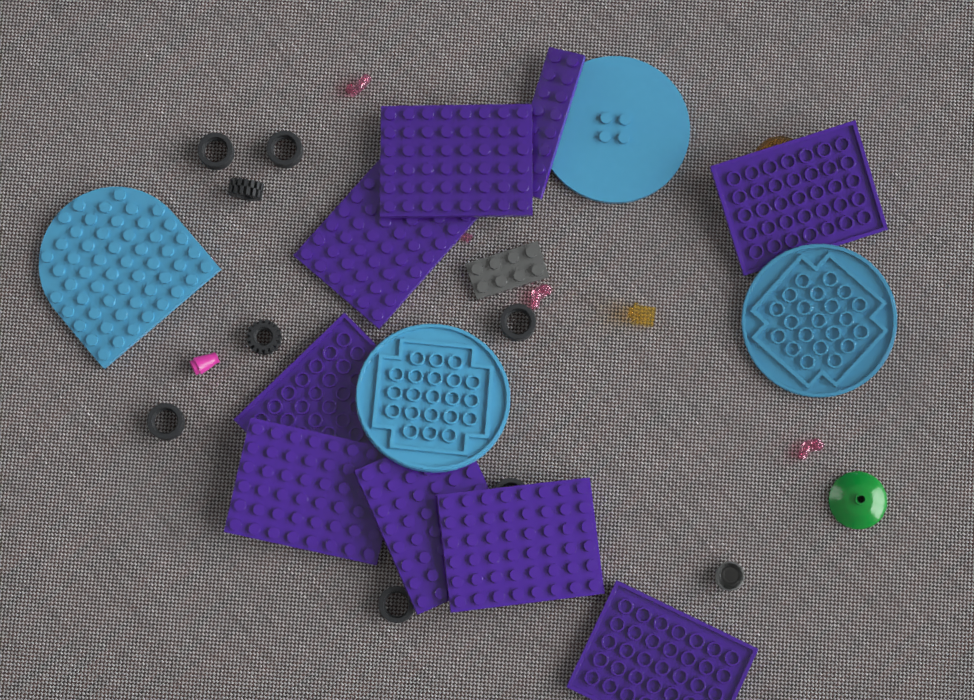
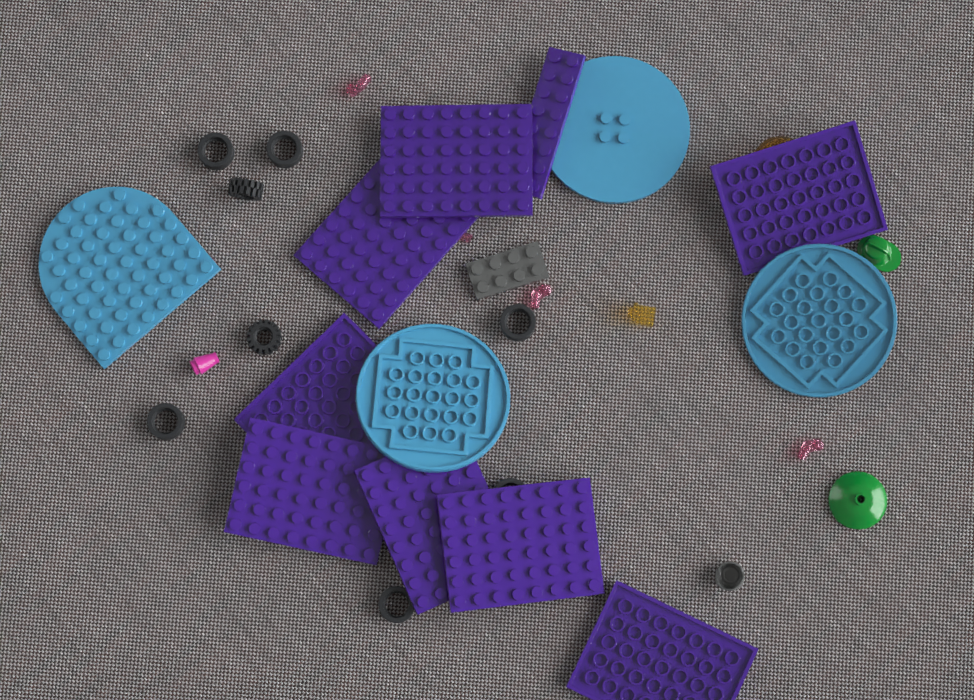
none -> green piece [857,235,901,272]

